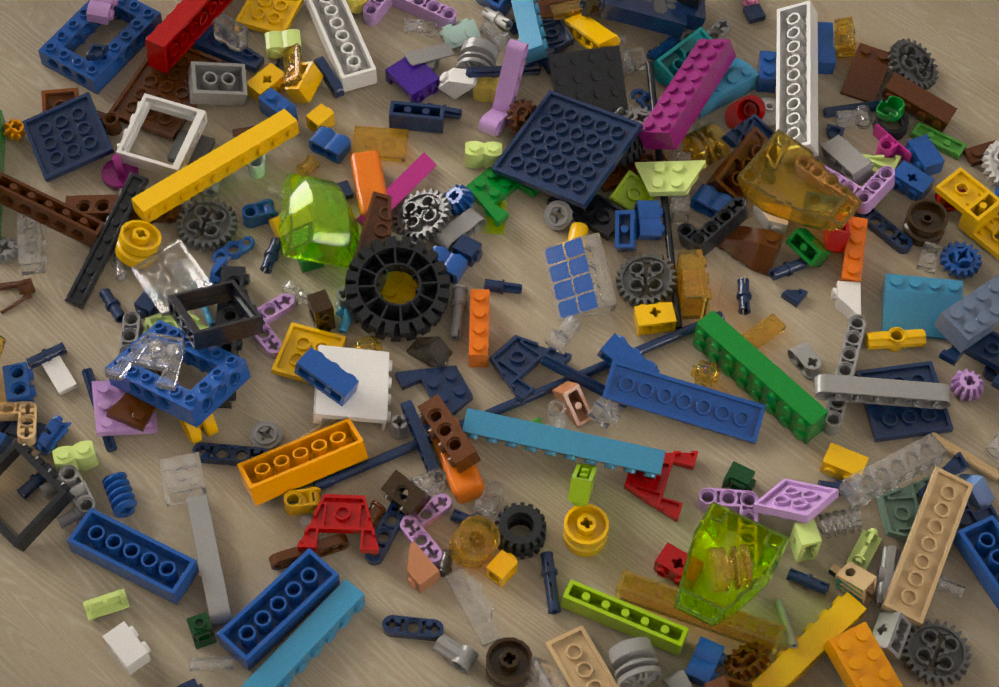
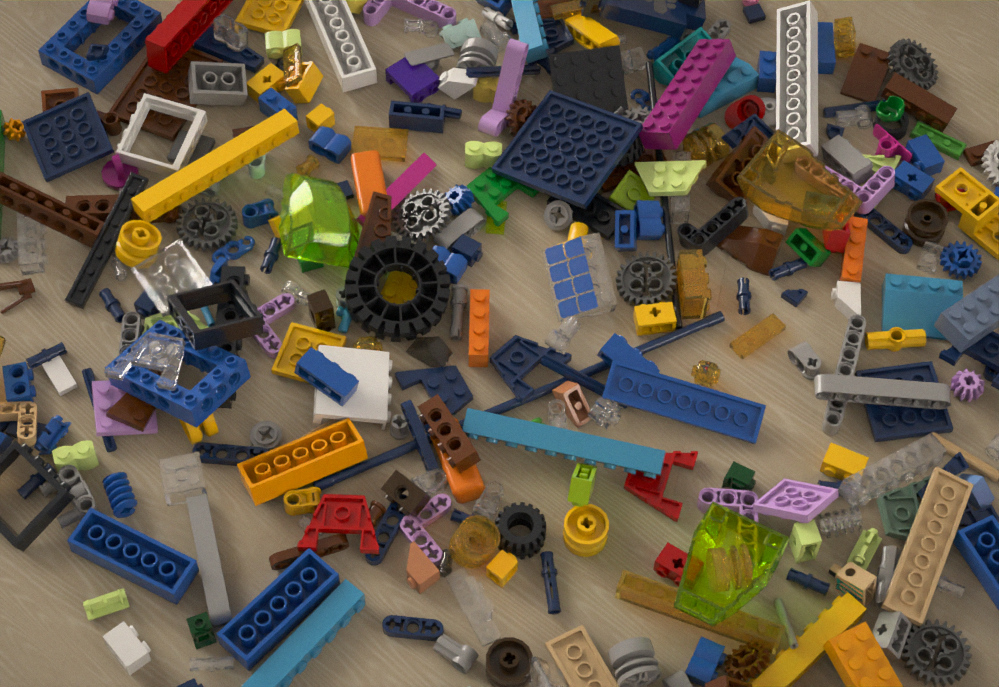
dark blue beam [314,56,344,99] -> none
dark blue axle [484,279,522,295] -> none
lime brick [561,579,689,657] -> none
blue brick [690,184,733,219] -> none
green brick [693,310,828,444] -> none

